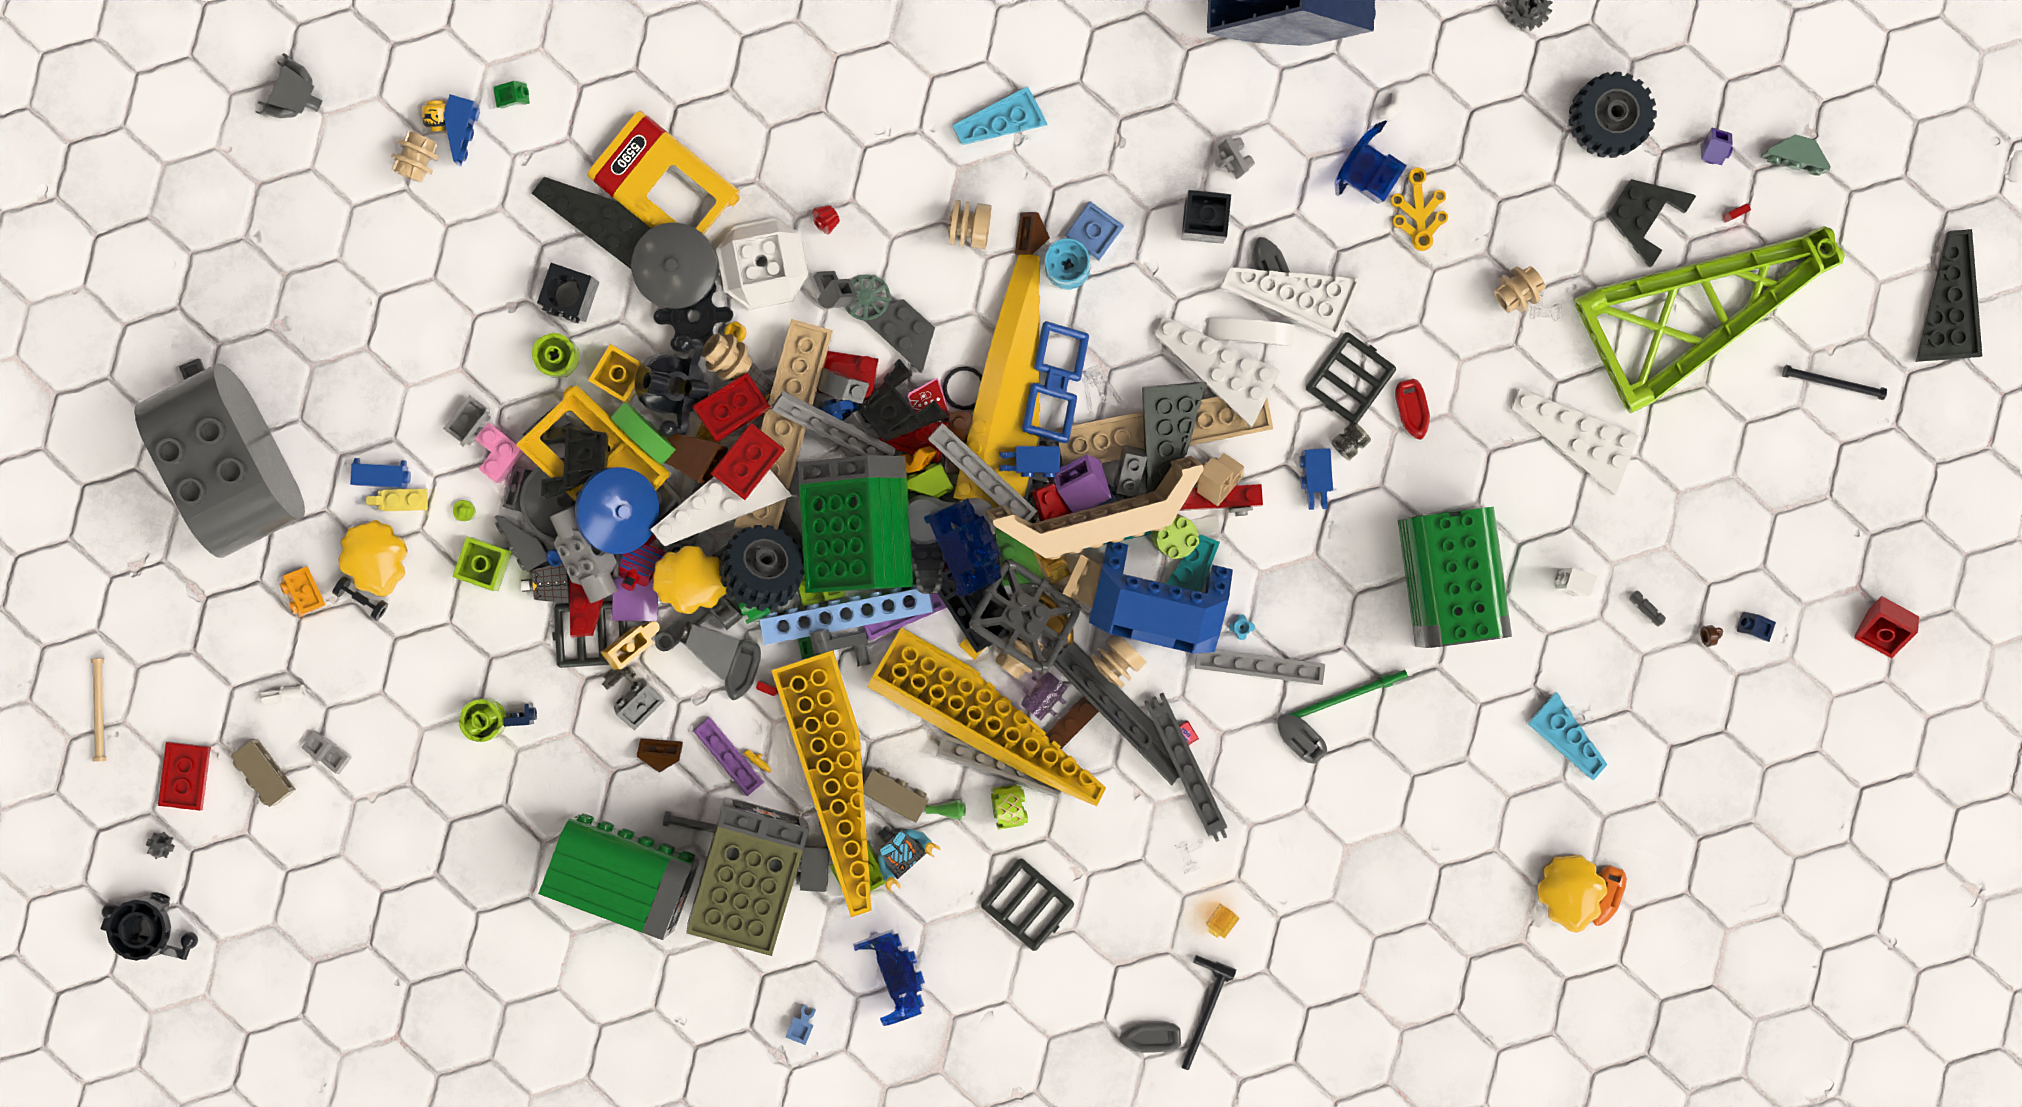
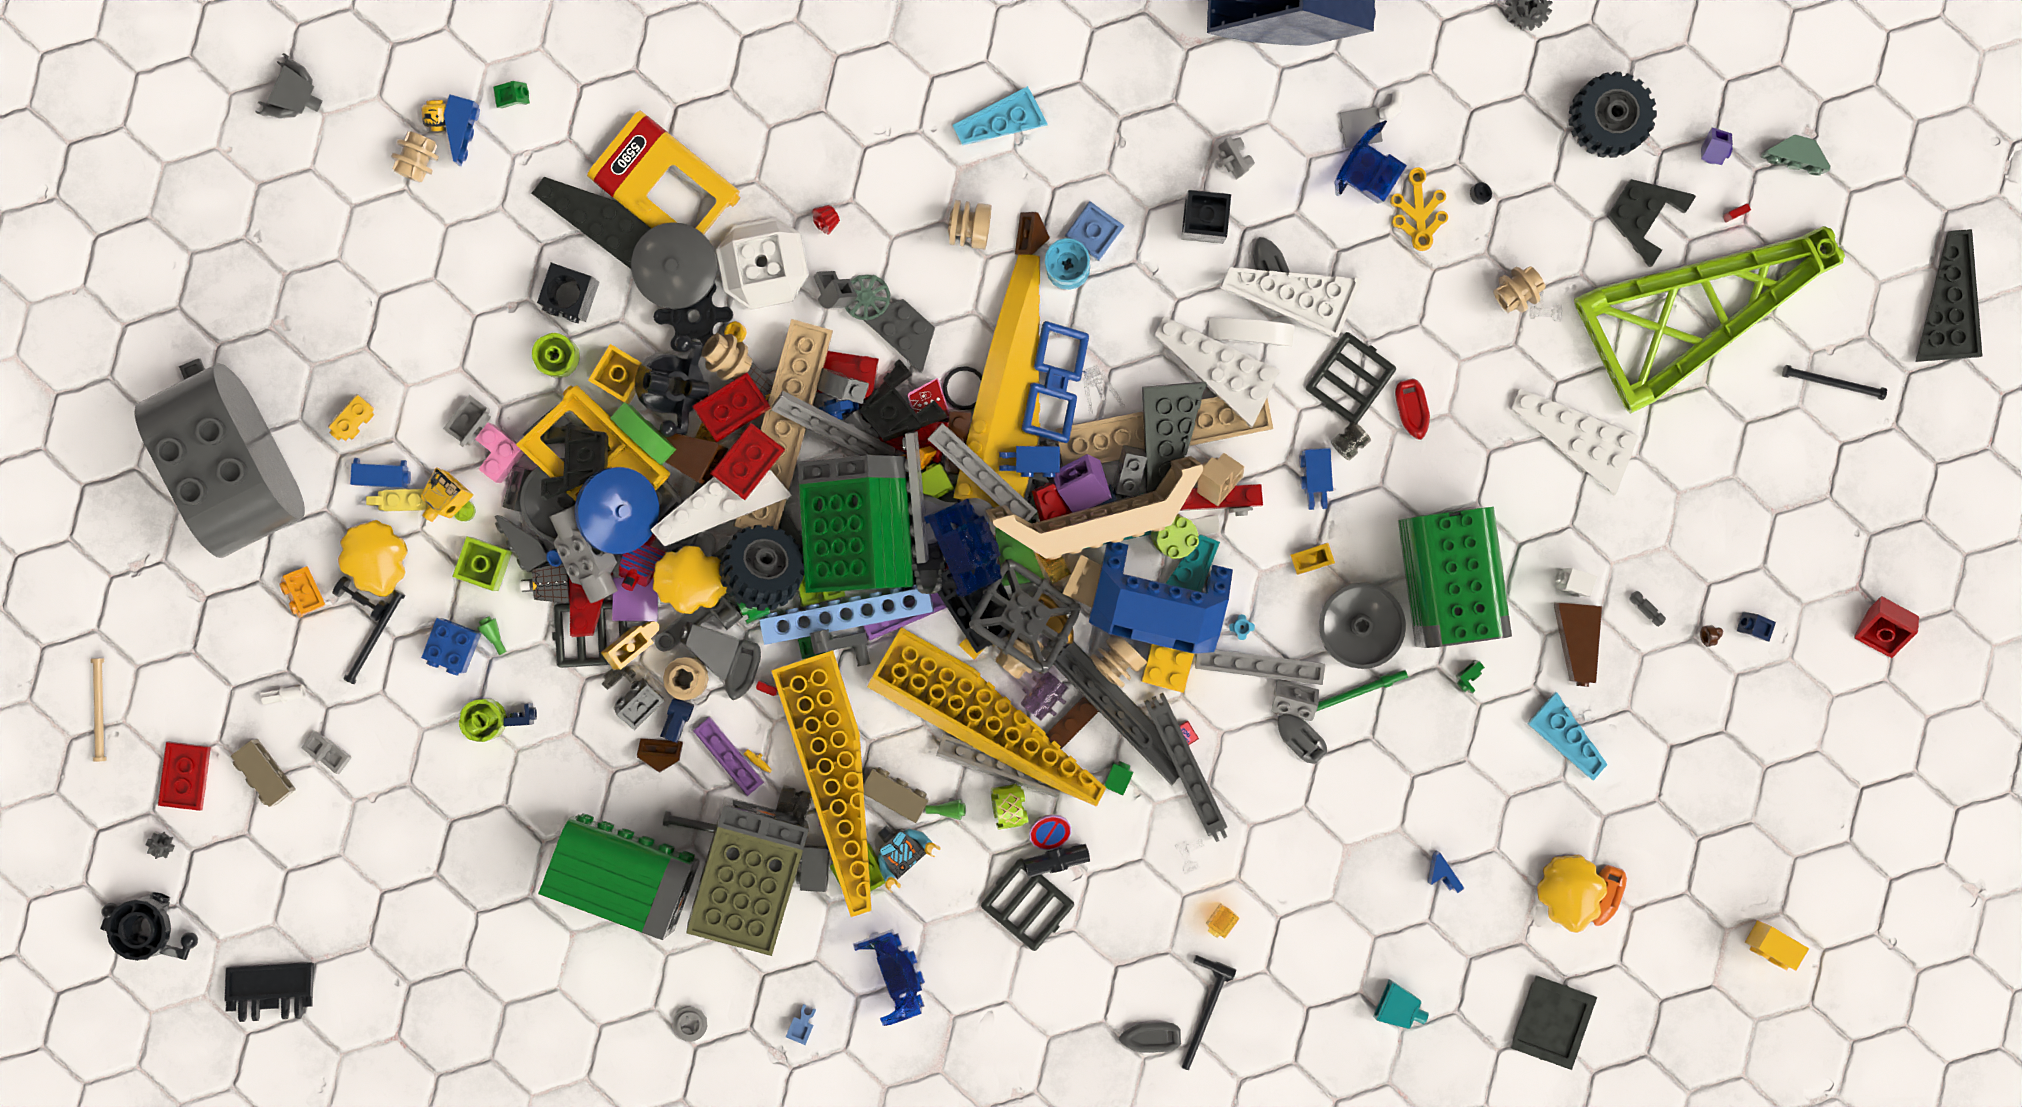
none -> black hinge [224,962,314,1022]
none -> yellow brick [328,393,374,441]
none -> black bar [343,589,406,684]
none -> yellow torso [421,467,474,522]
none -> blue brick [421,618,482,676]
none -> bright green cone [477,616,507,655]
none -> dark blue piece [660,697,694,743]
none -> tan piece [663,657,709,700]
none -> light grey gear [673,1006,708,1042]
none -> clear smoke wheel [776,785,812,820]
none -> light grey plate [903,431,929,563]
none -> black piece [1023,844,1090,878]
none -> piece [1029,814,1071,850]
none -> green brick [1103,761,1134,796]
none -> yellow brick [1141,644,1194,693]
none -> light grey bracket [1271,679,1319,721]
none -> yellow slope [1291,543,1335,575]
none -> dark grey dish [1319,583,1406,669]
none -> light grey piece [1340,107,1383,148]
none -> teal torso [1373,979,1429,1029]
none -> blue slope [1427,850,1465,893]
none -> green bracket [1456,660,1485,694]
none -> black tile [1470,182,1492,205]
none -> pearl dark grey piece [1510,975,1598,1070]
none -> reddish brown slope [1554,603,1602,687]
none -> yellow brick [1745,920,1809,971]

